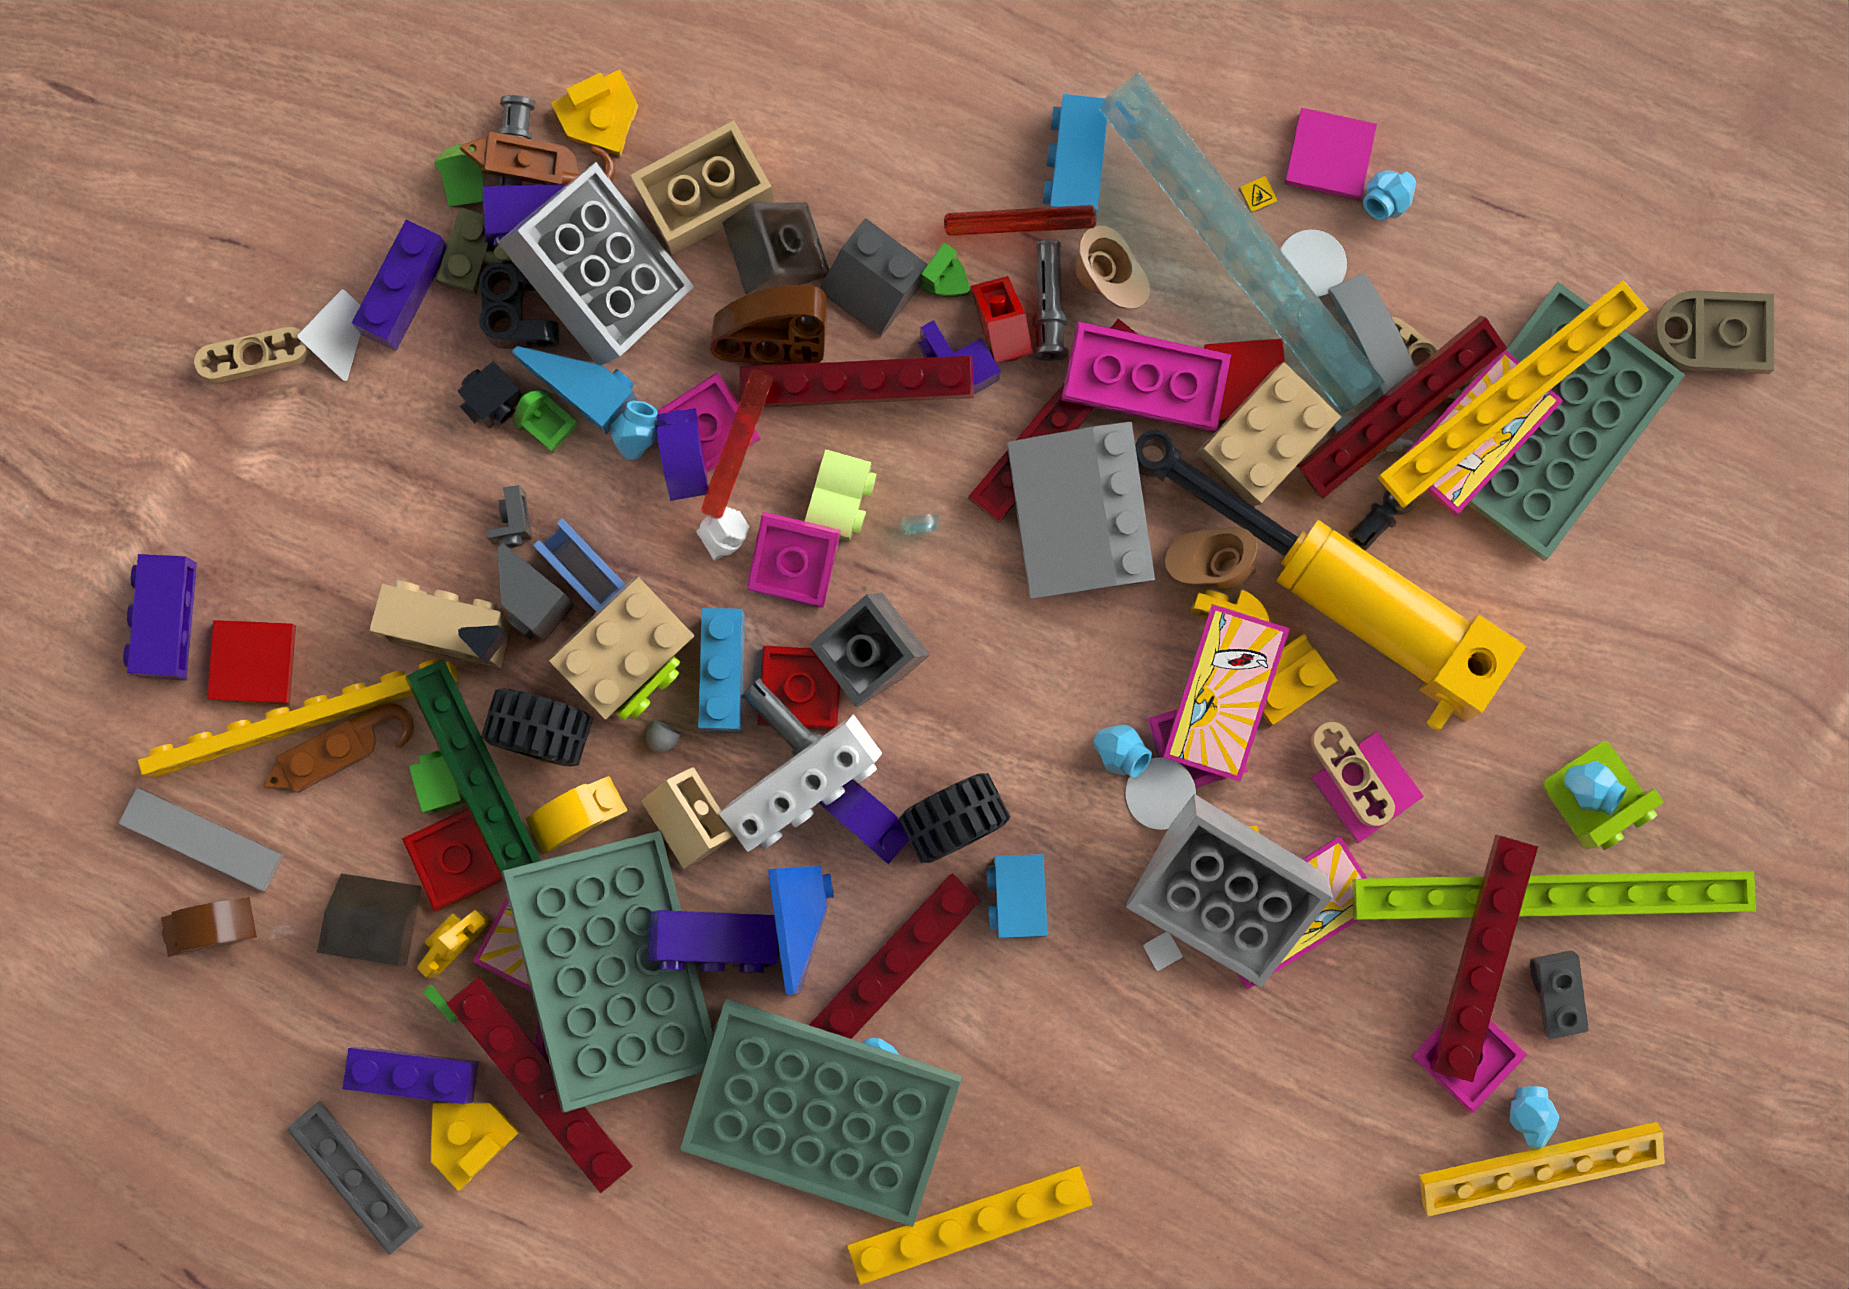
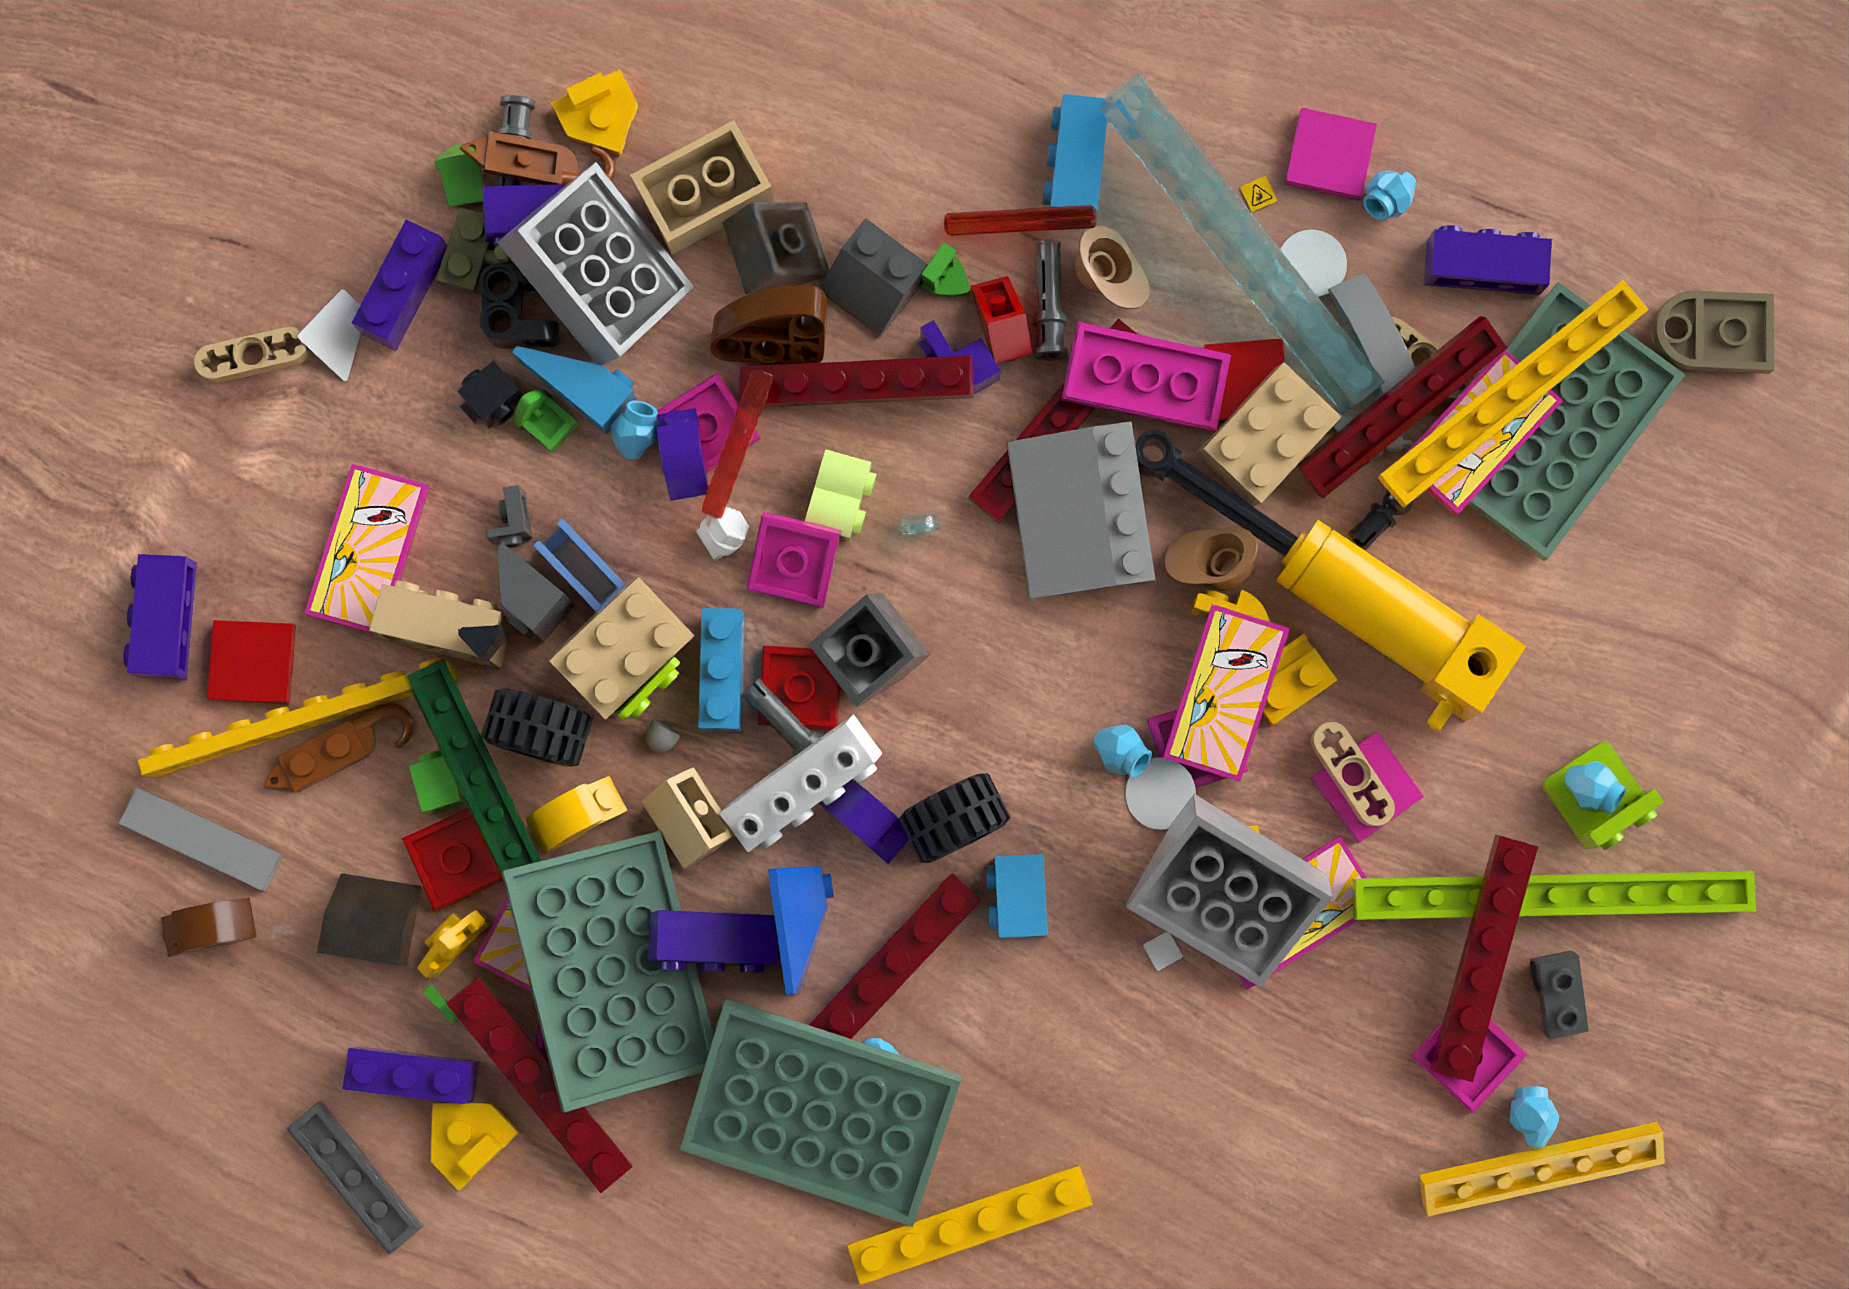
none -> tile [304,464,430,635]
none -> dark purple brick [1424,225,1552,295]

